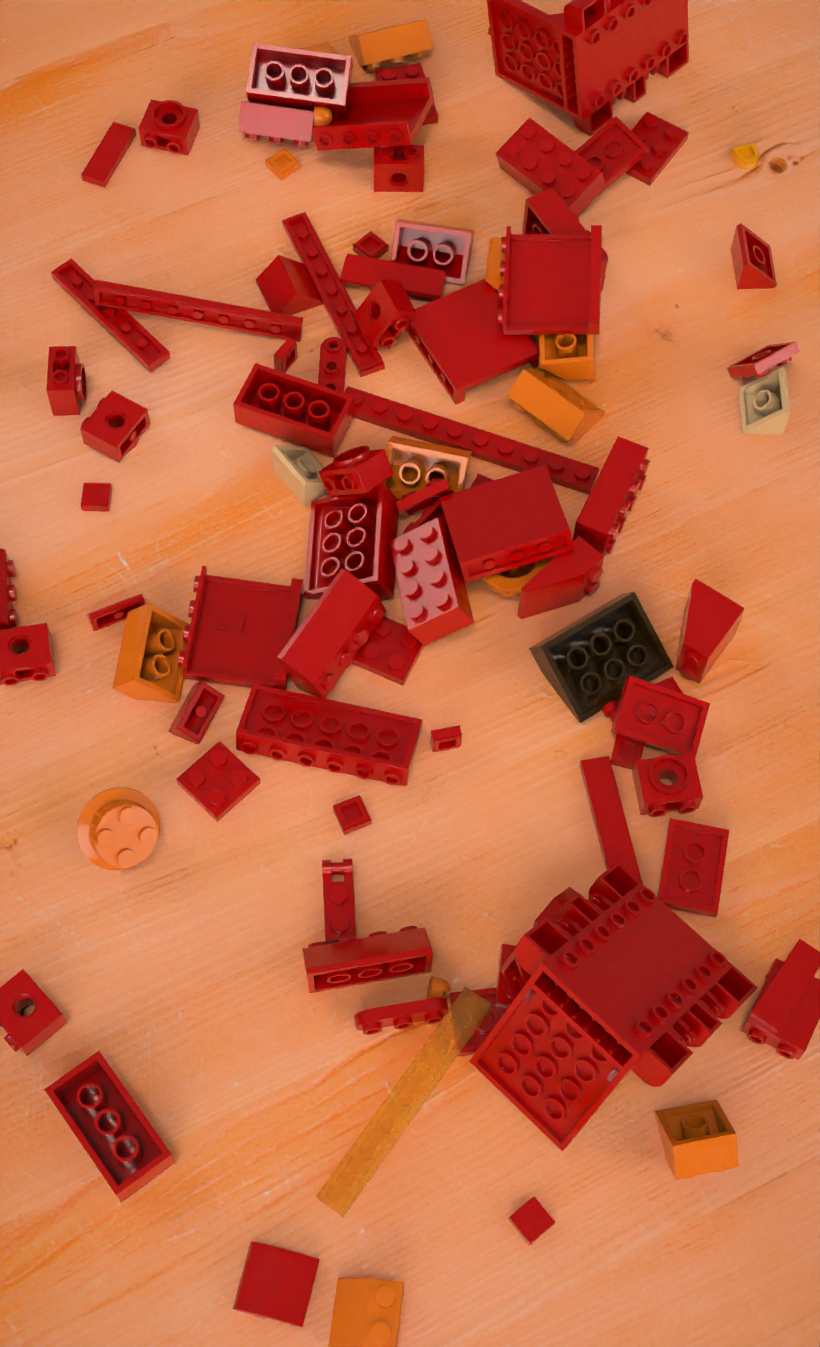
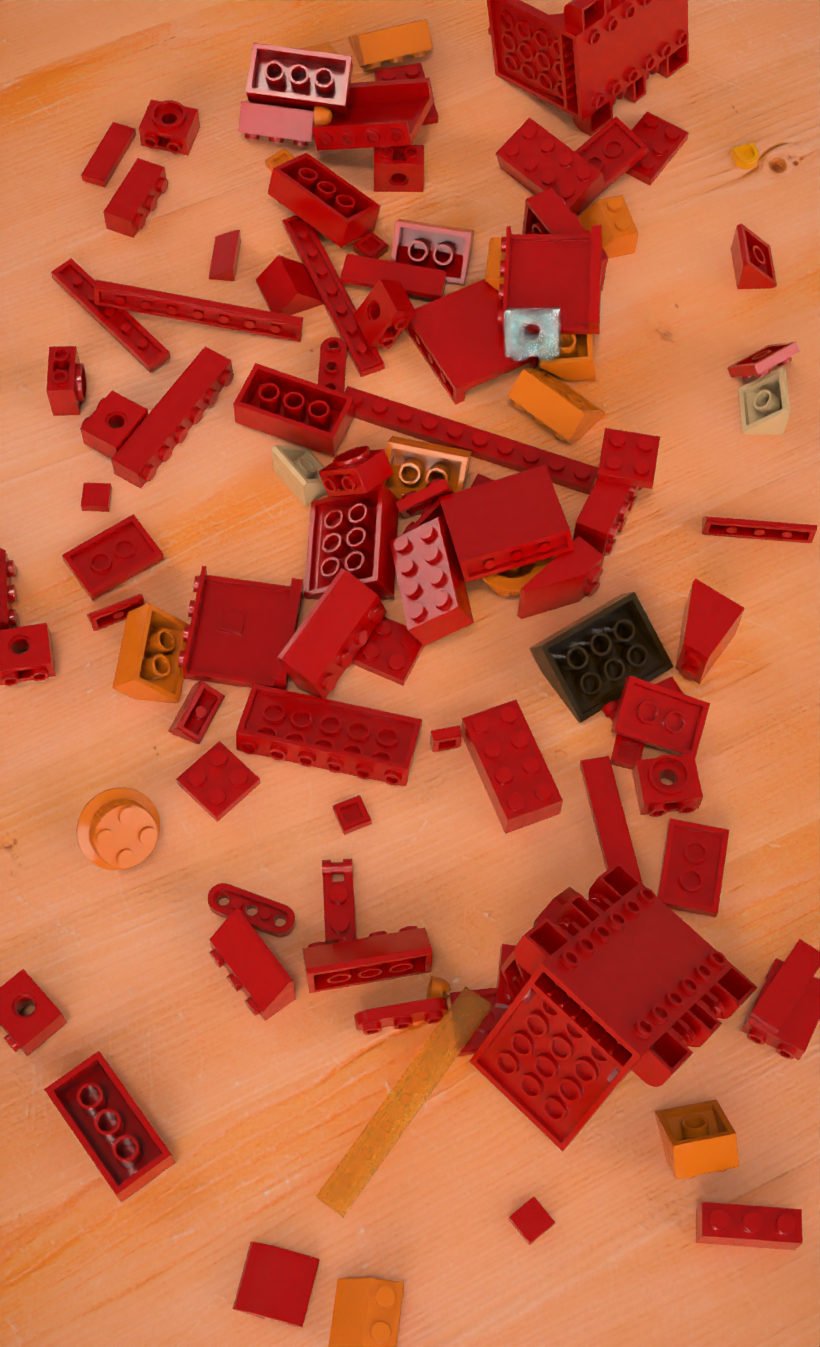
red tile [273,338,298,373] -> none
none -> red plate [62,514,164,601]
none -> red brick [103,158,168,238]
none -> red brick [111,346,234,489]
none -> red plate [208,883,295,937]
none -> red slope [209,230,241,281]
none -> red slope [209,908,296,1021]
none -> red brick [267,153,381,248]
none -> red brick [461,699,563,834]
none -> clear light blue brick [504,307,561,361]
none -> orange slope [578,195,639,259]
none -> red plate [597,428,660,489]
none -> red brick [696,1202,803,1250]
none -> red slope [702,516,817,543]

